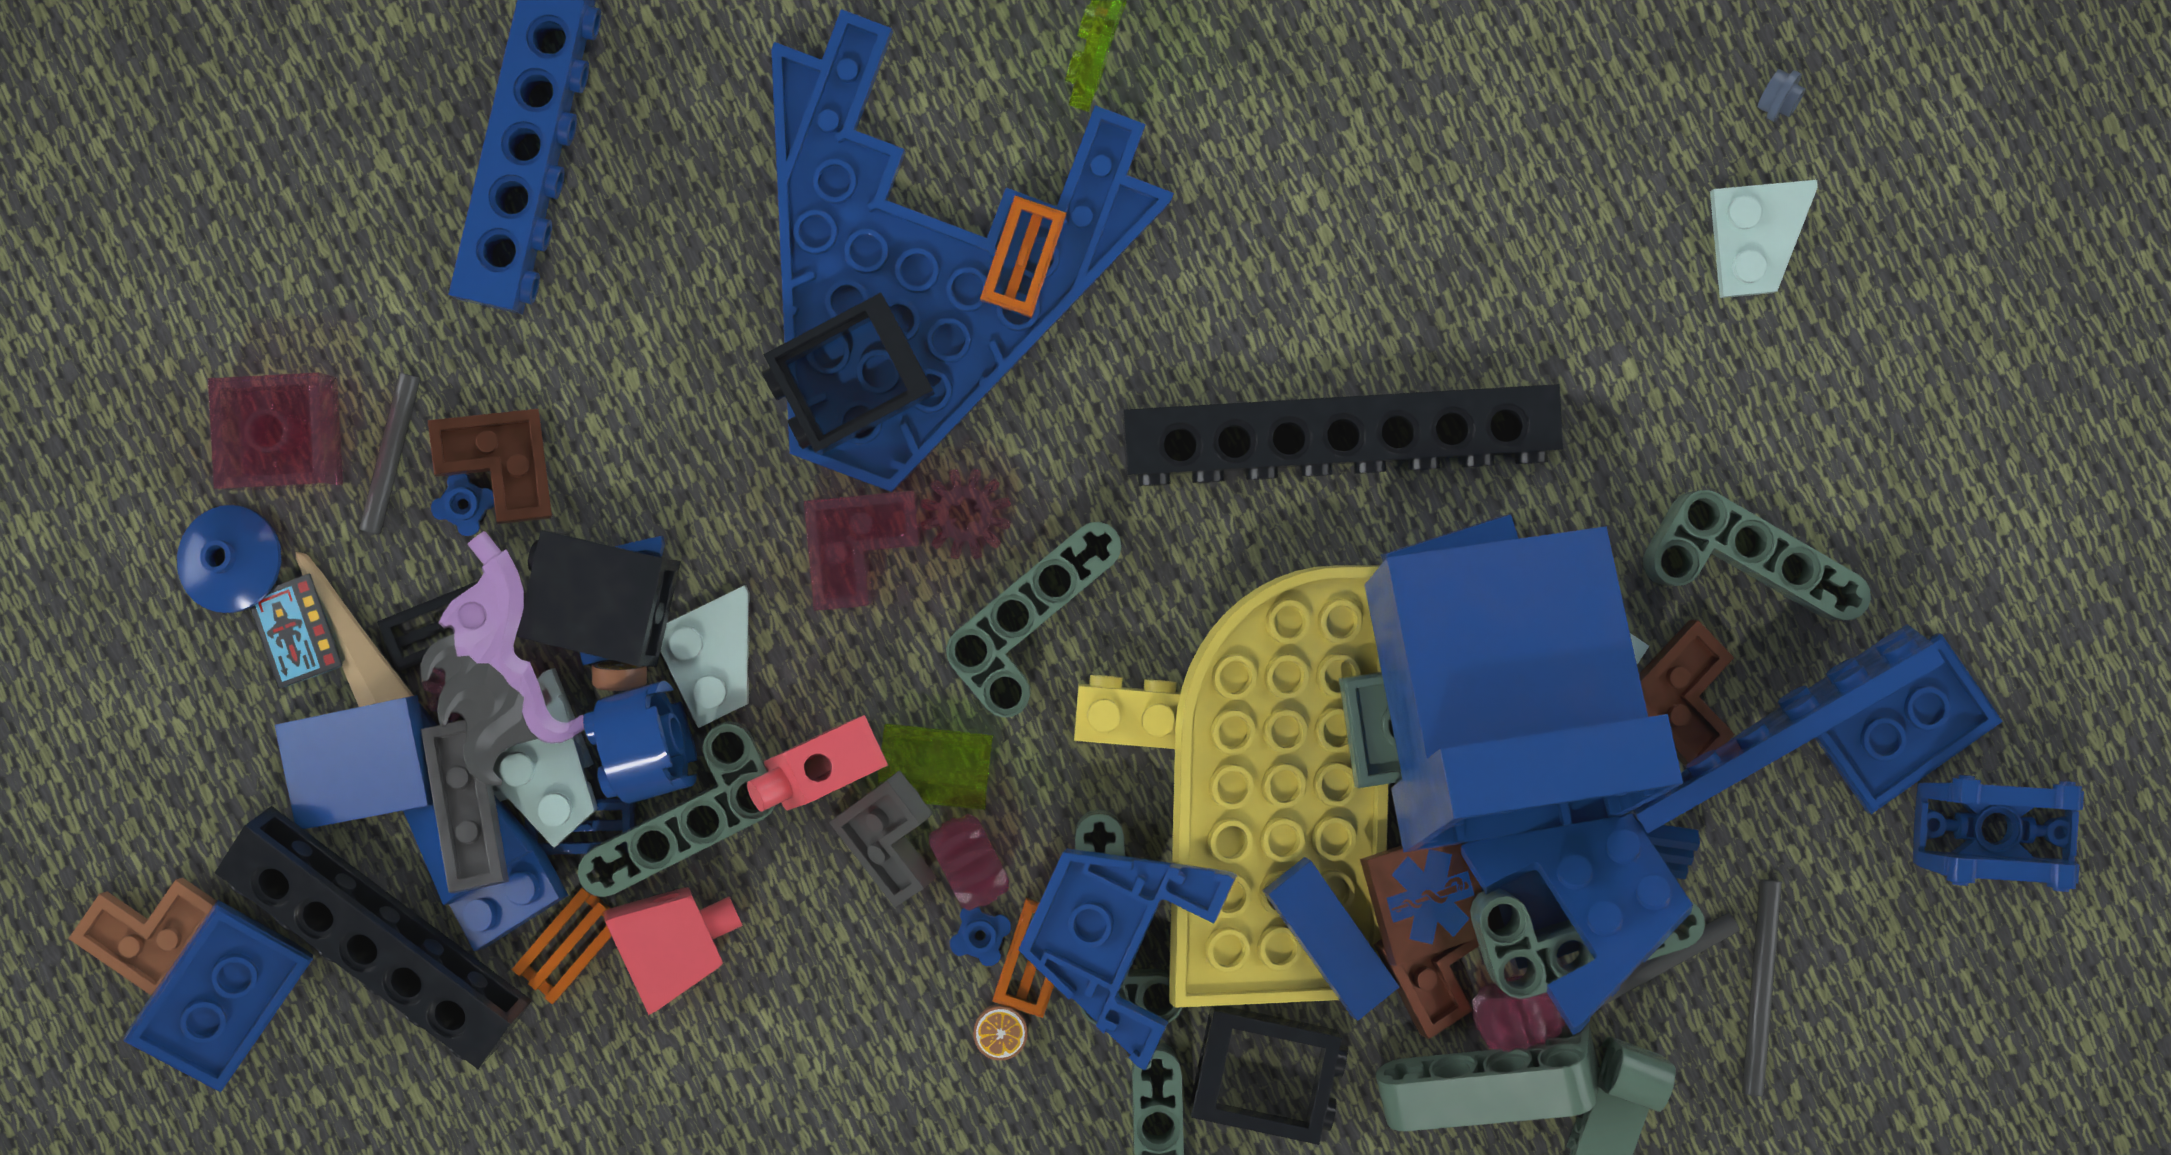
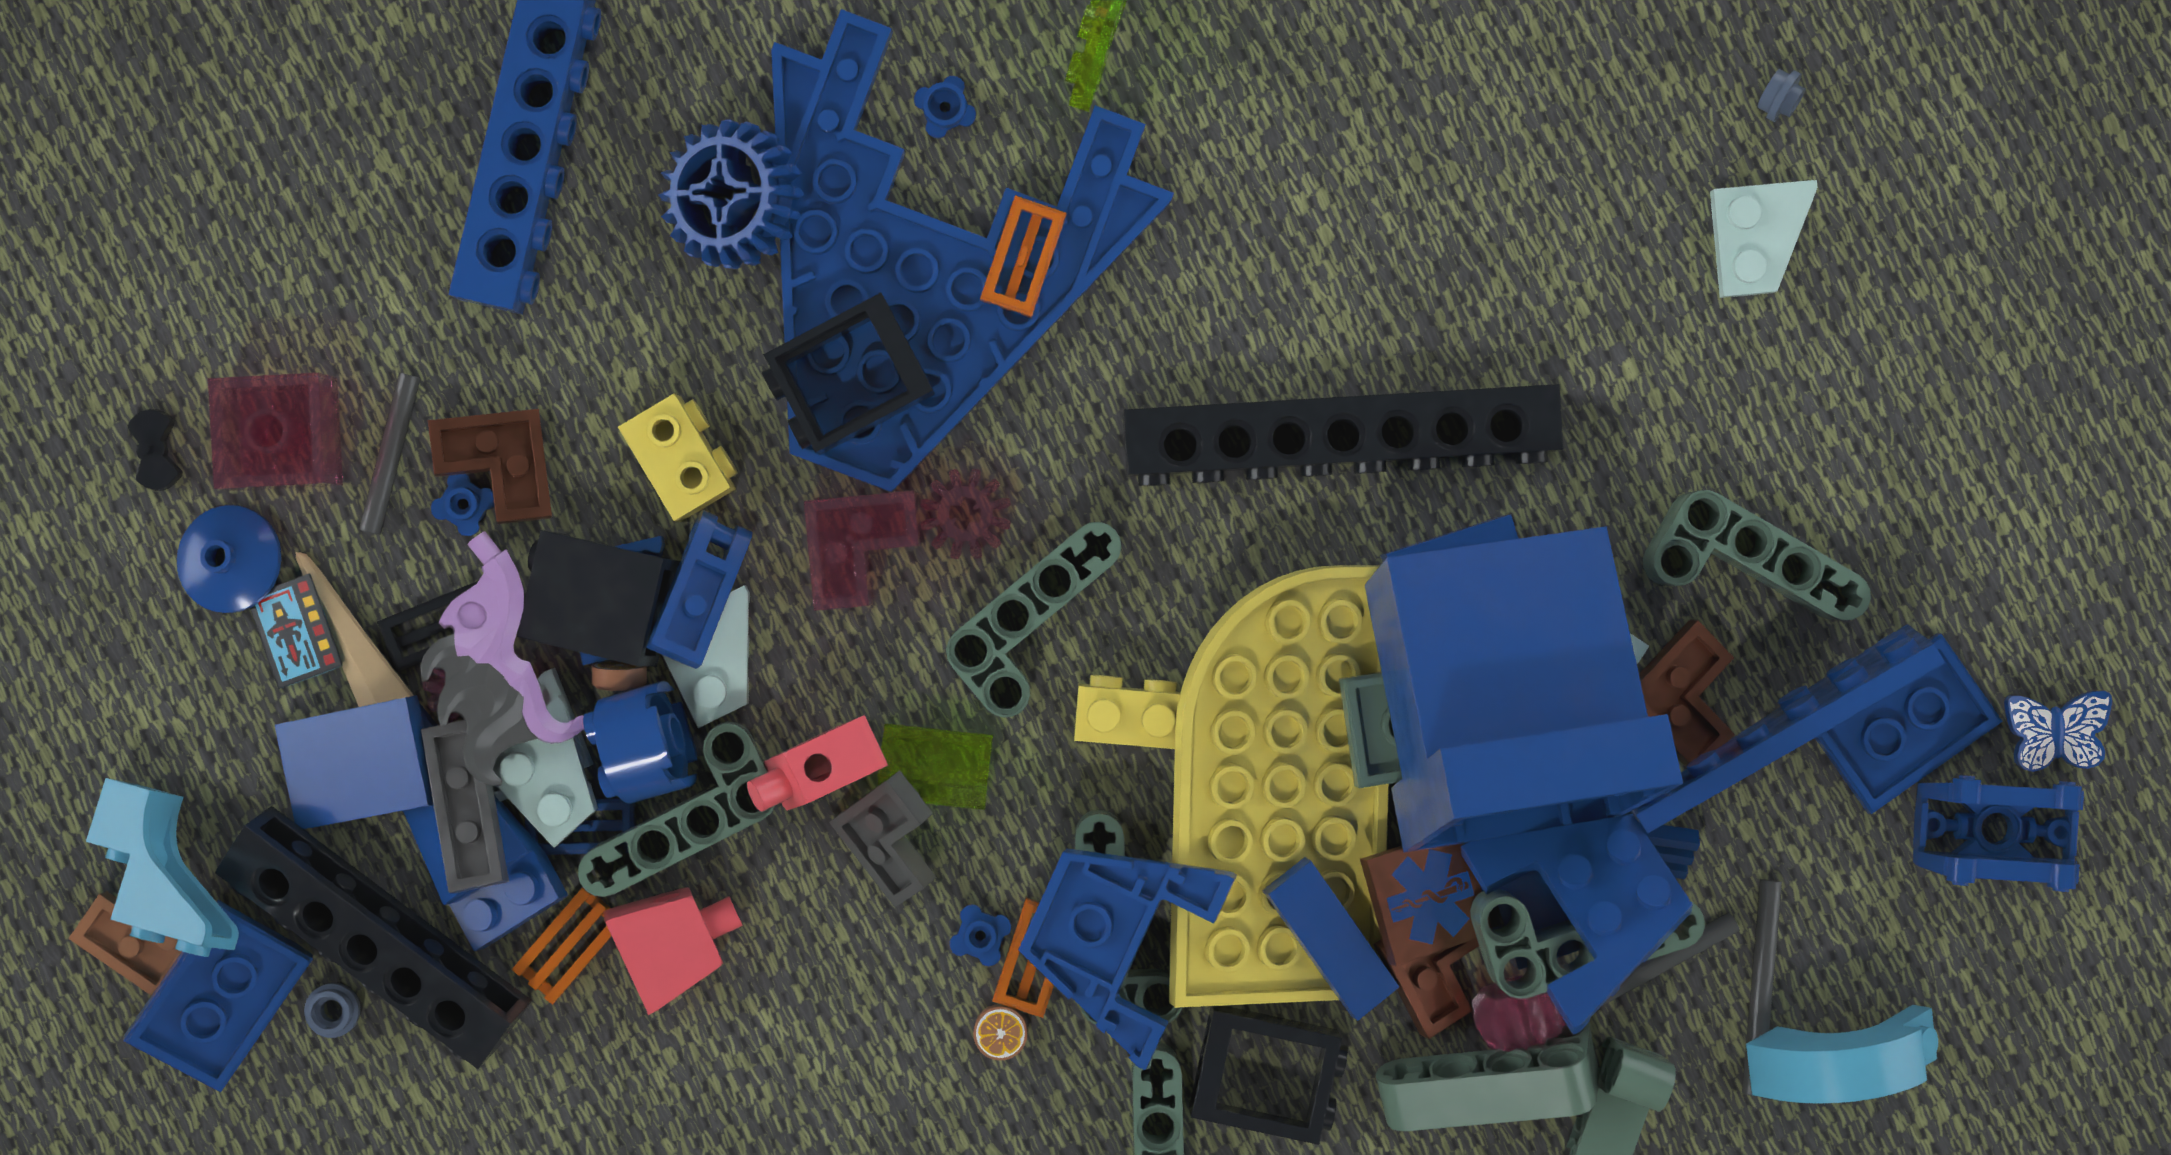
clear pink gear [929,813,1009,911] -> none
none -> medium azure arch [86,778,239,957]
none -> black piece [127,409,183,491]
none -> sand blue plate [304,983,361,1038]
none -> light yellow brick [618,393,738,522]
none -> blue plate [646,510,752,669]
none -> blue gear [658,120,805,270]
none -> blue plate [914,76,976,139]
none -> medium azure arch [1746,1005,1938,1103]
none -> blue animal [2004,690,2112,772]

